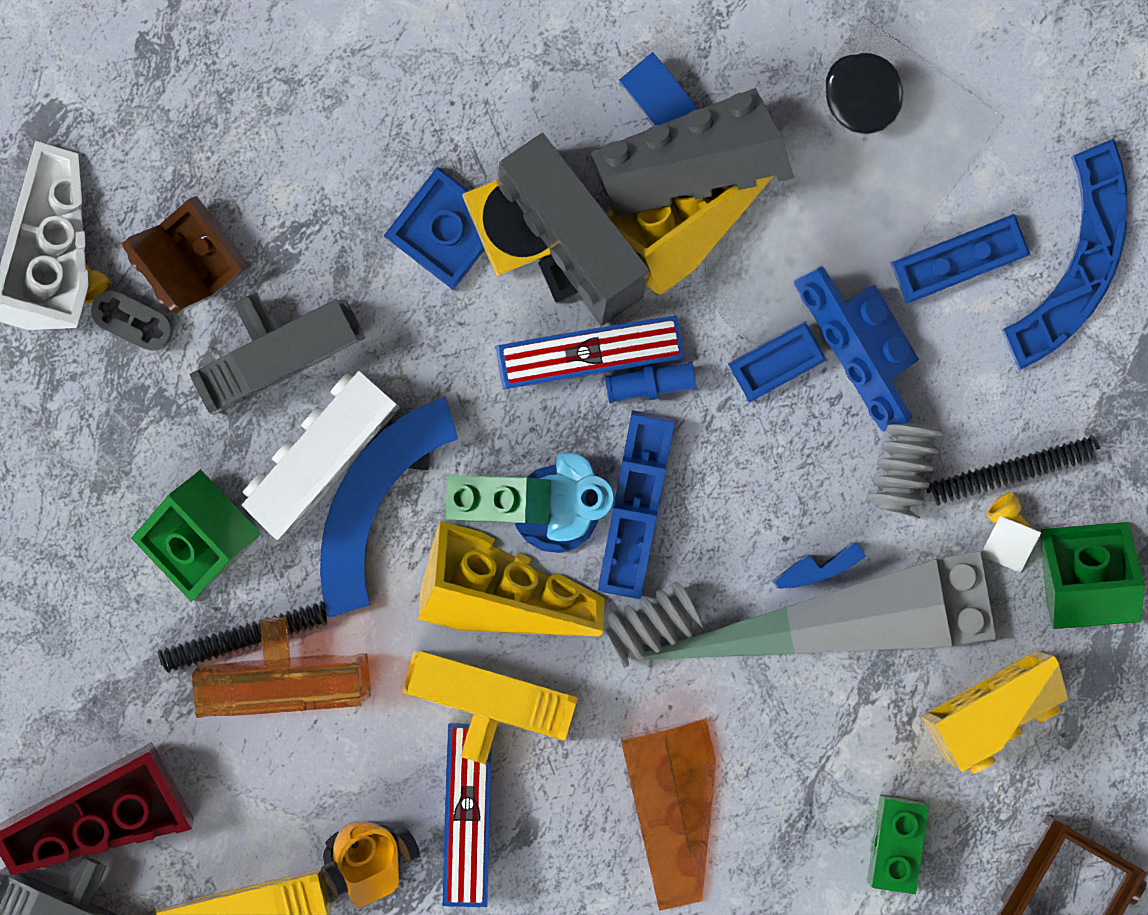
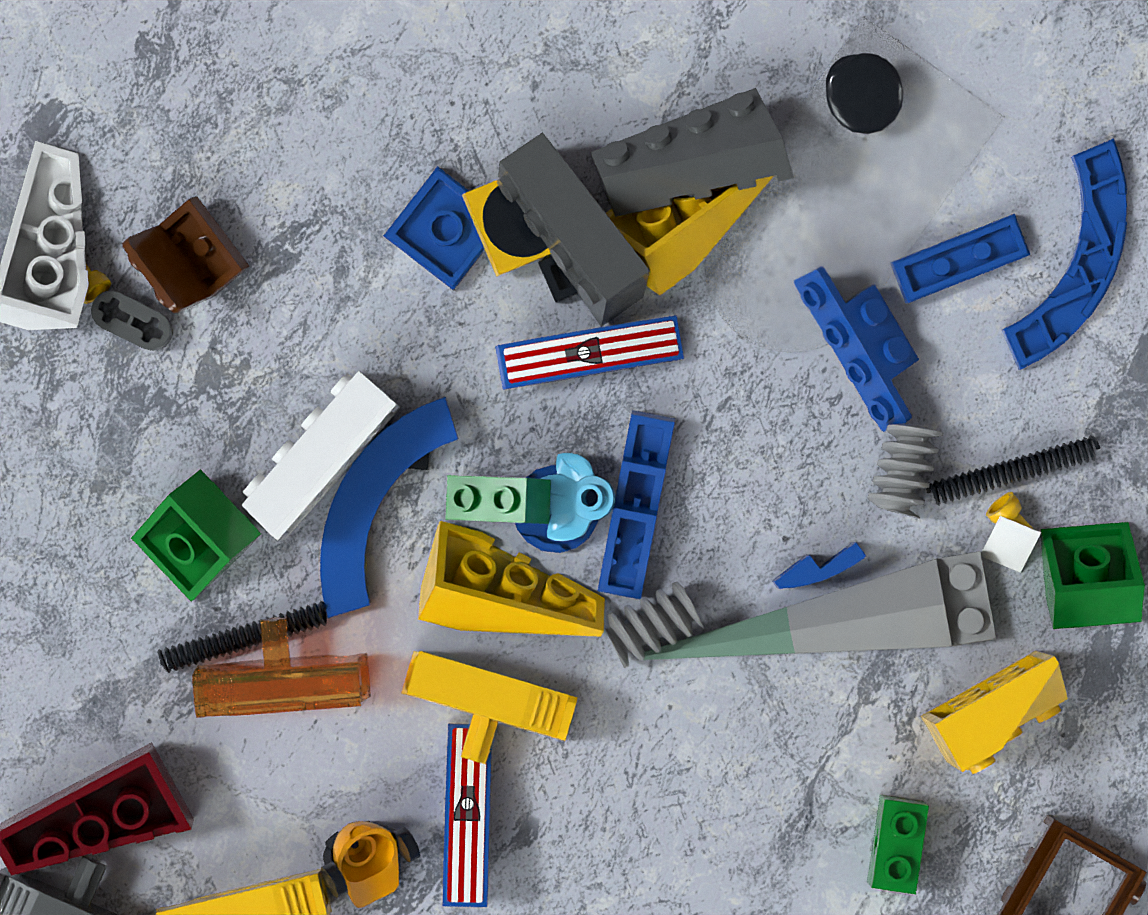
dark grey piece [190,292,366,415] -> none
blue pin [605,361,697,404] -> none
blue slope [619,52,698,126] -> none
clear orange wedge [620,718,716,911] -> none
blue tile [728,321,827,403] -> none

